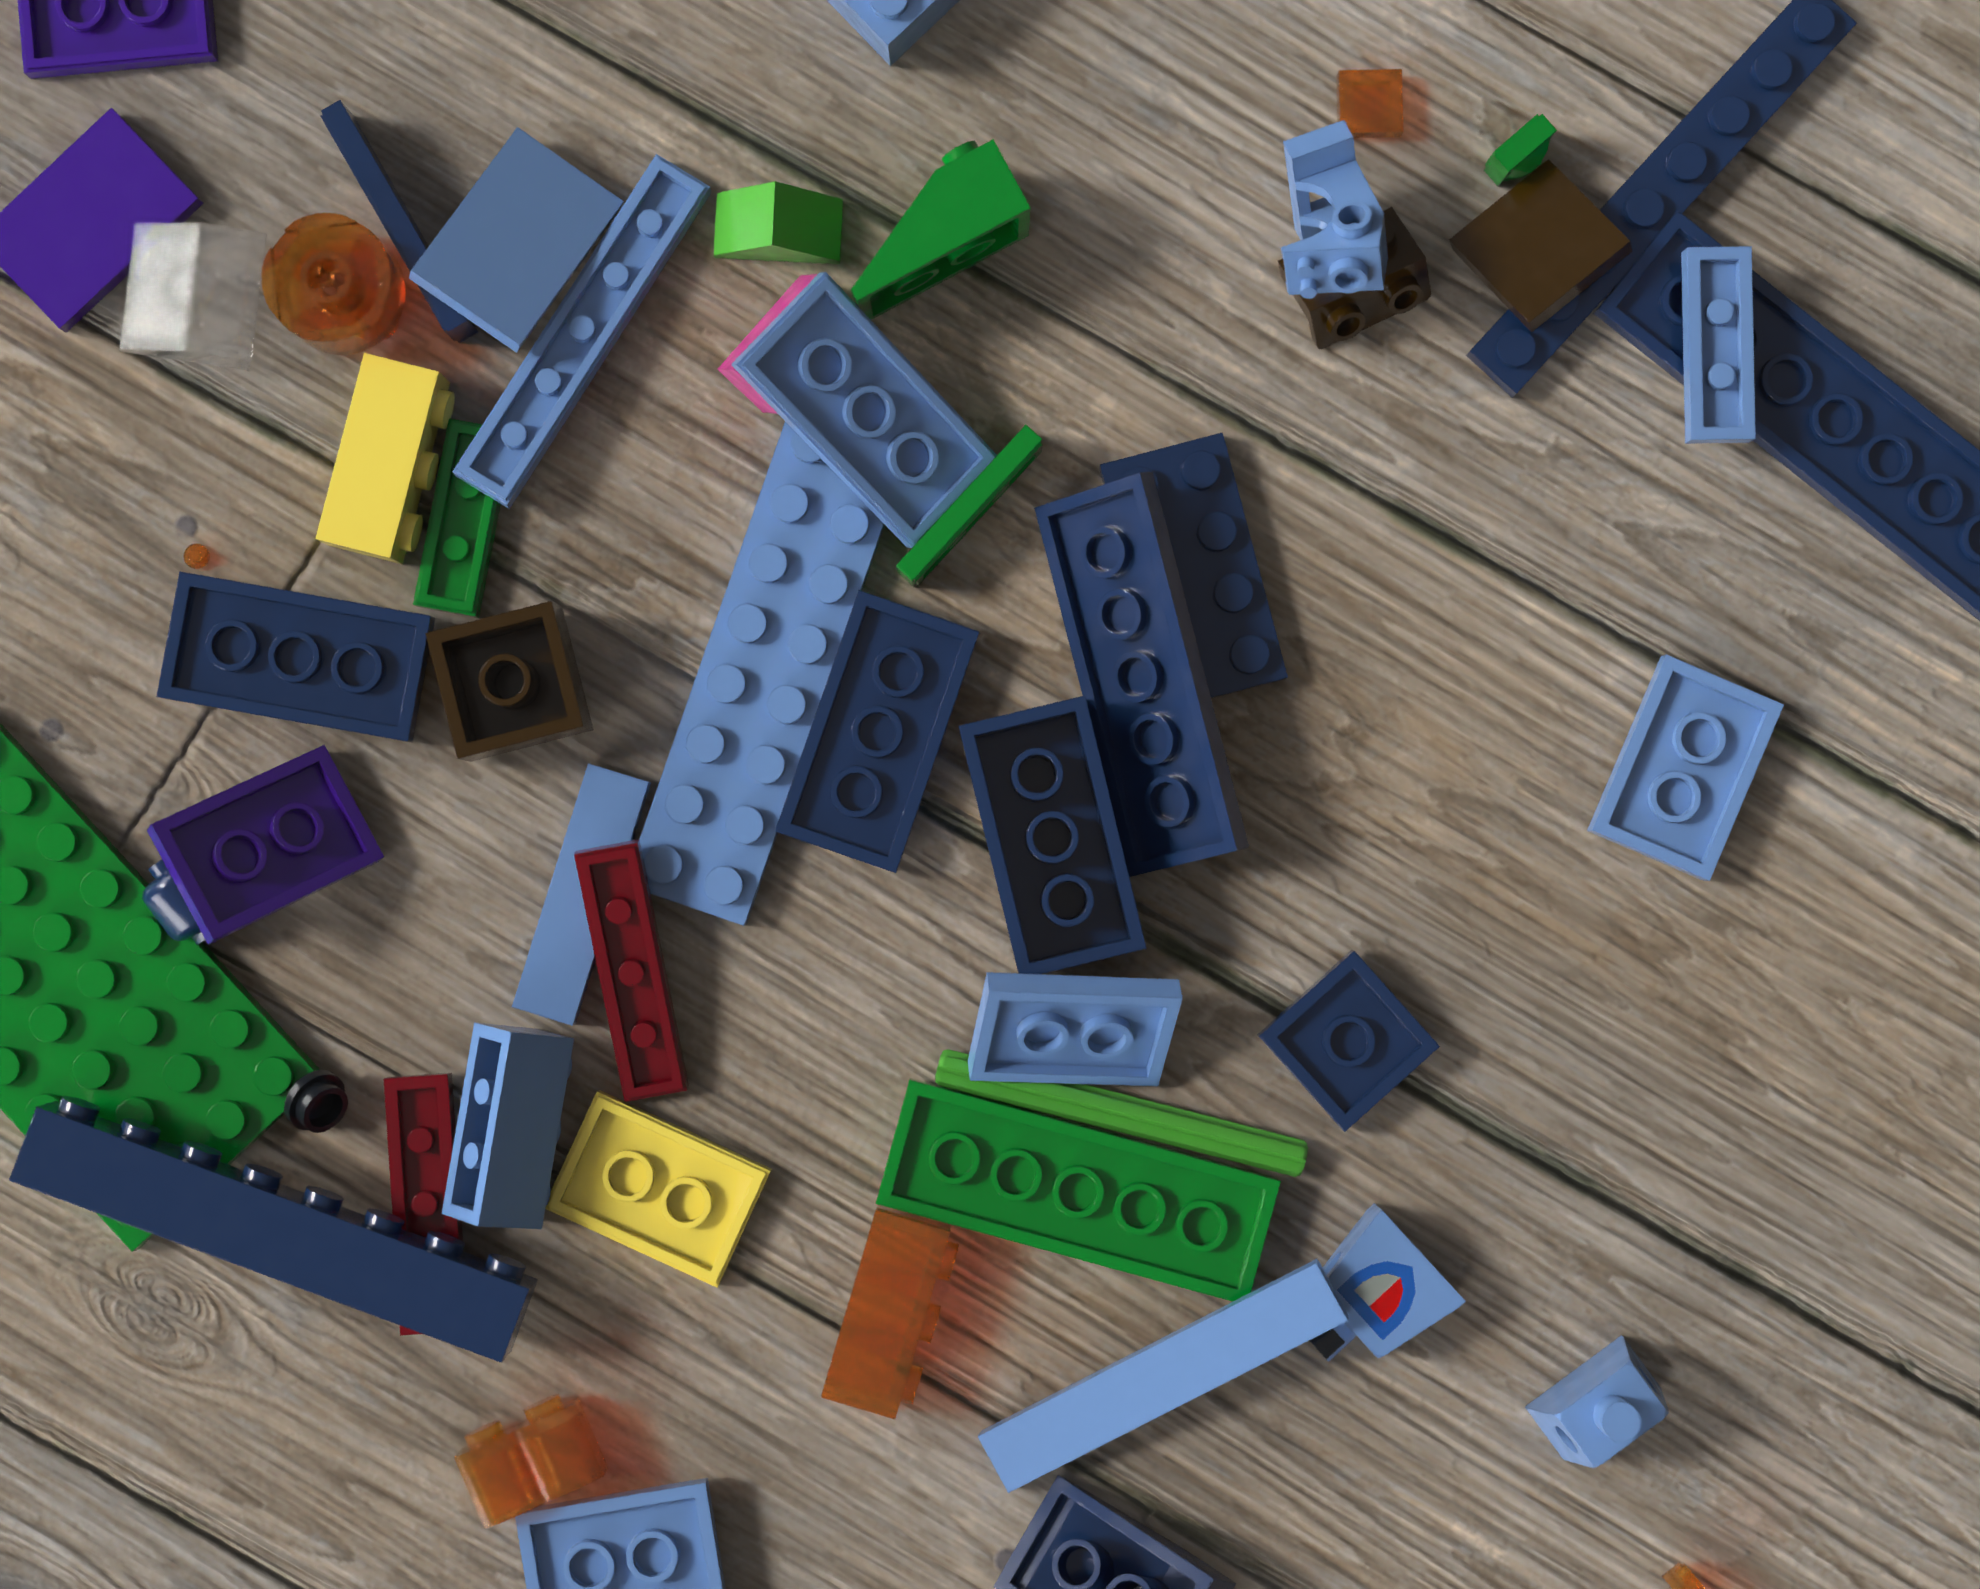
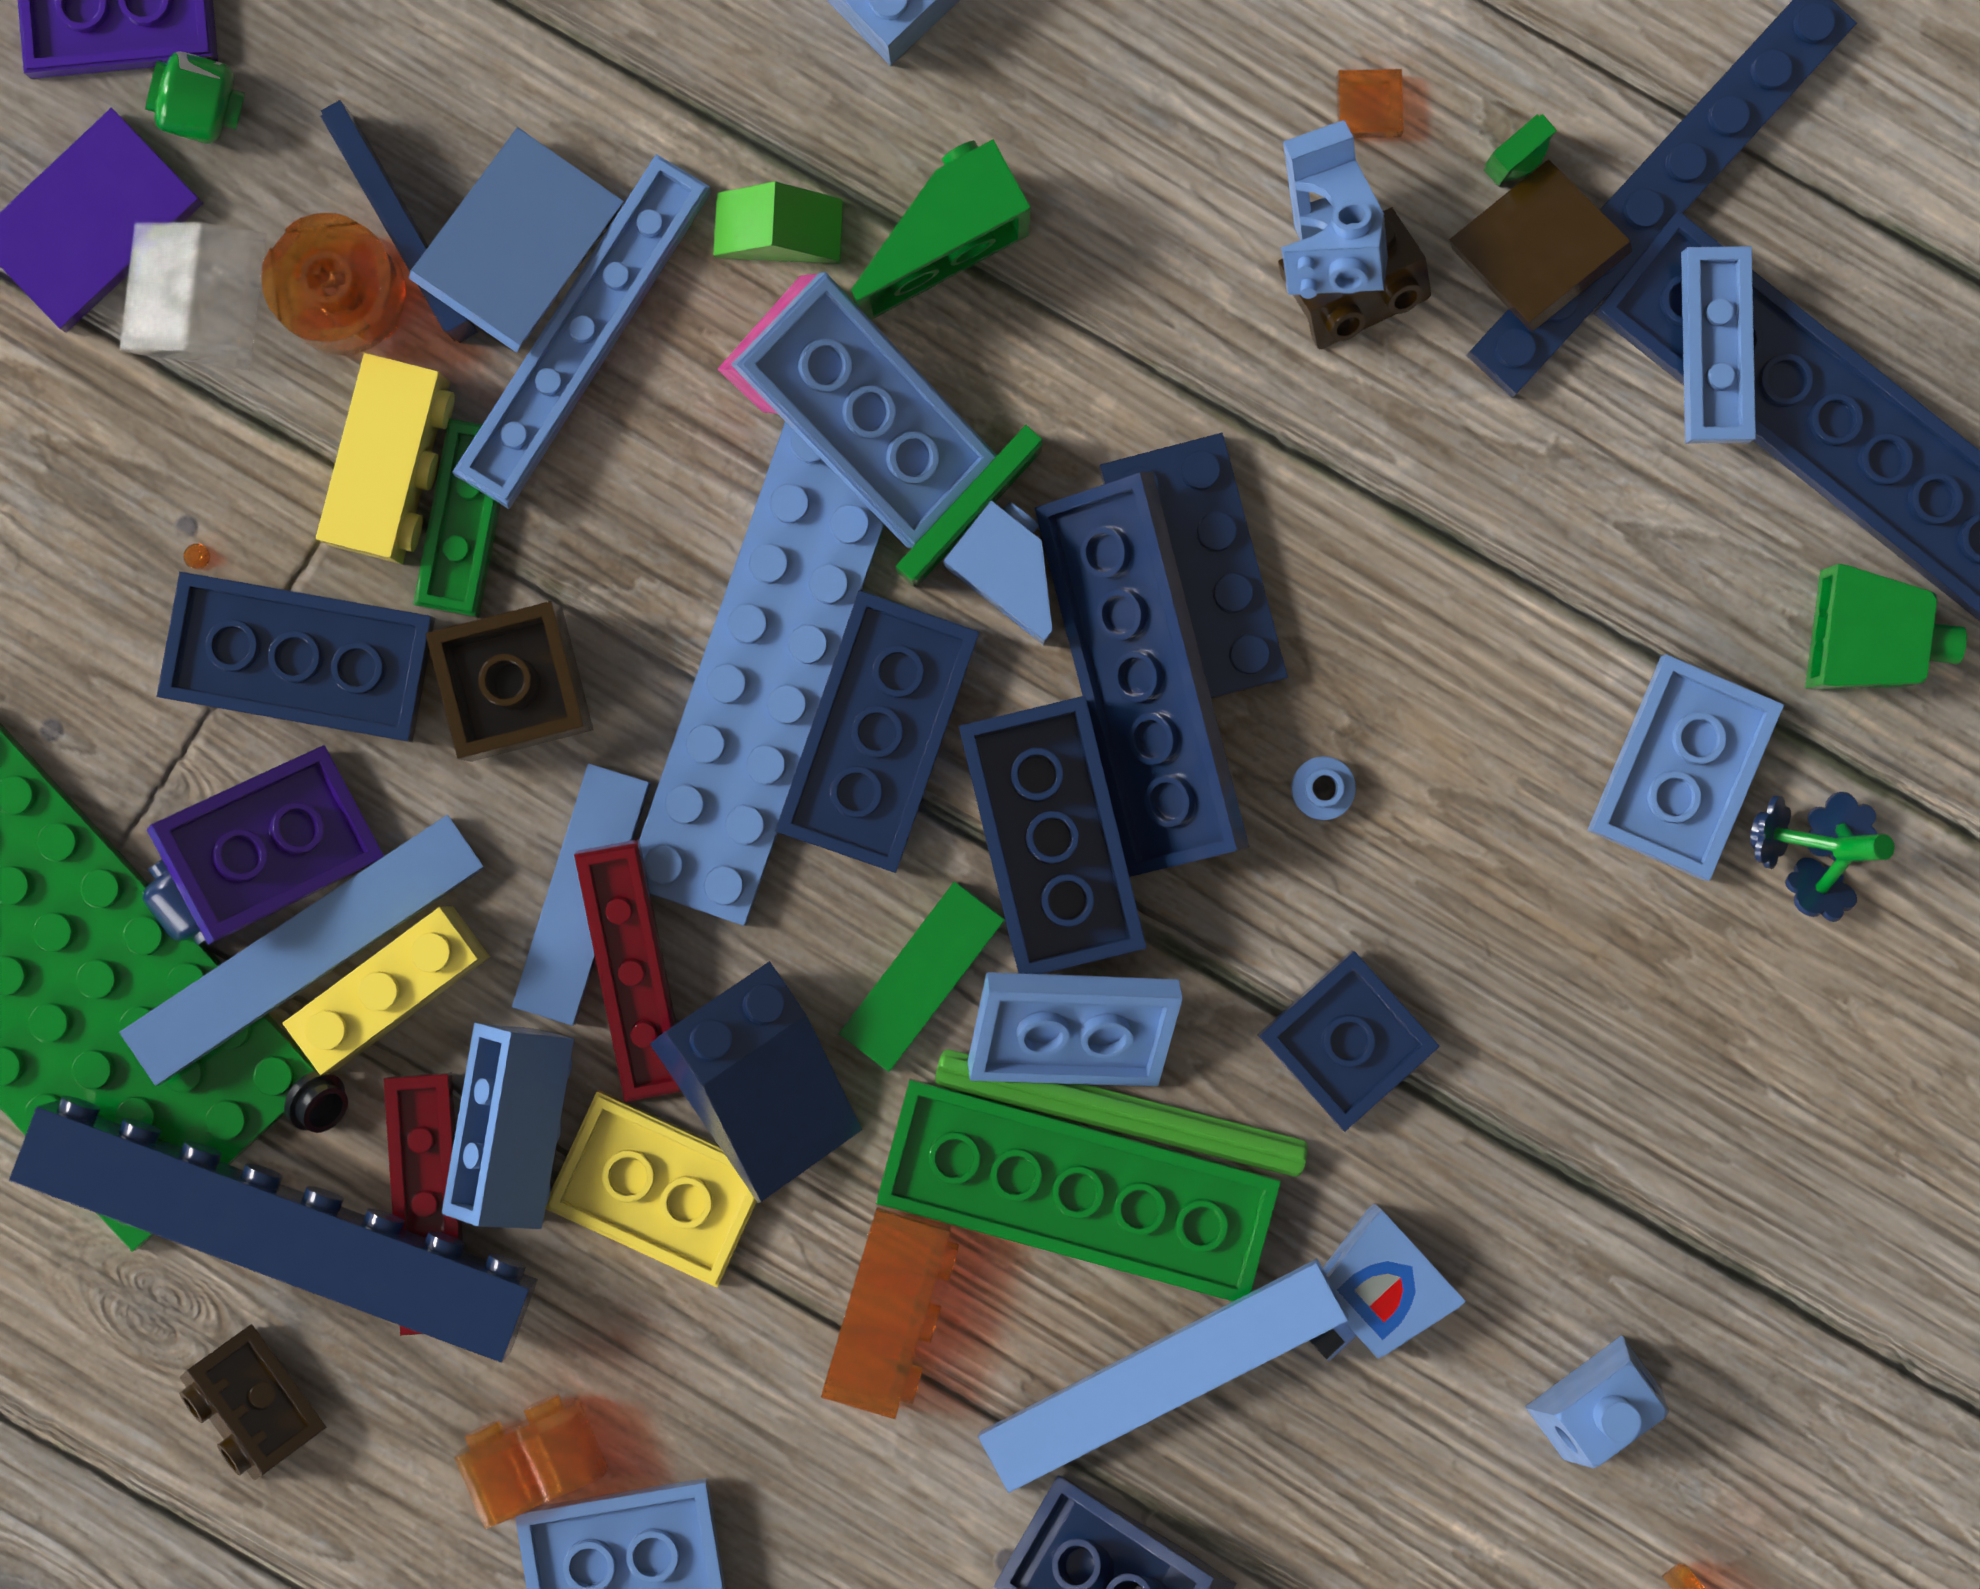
none -> medium blue tile [119,814,485,1086]
none -> green head [145,51,245,144]
none -> dark brown bracket [179,1324,327,1480]
none -> light yellow brick [282,906,490,1075]
none -> dark blue slope [650,961,862,1203]
none -> green tile [838,881,1005,1072]
none -> medium blue slope [943,501,1052,645]
none -> medium blue plate [1291,756,1356,820]
none -> dark blue plant [1750,792,1895,922]
none -> green torso [1805,564,1967,690]

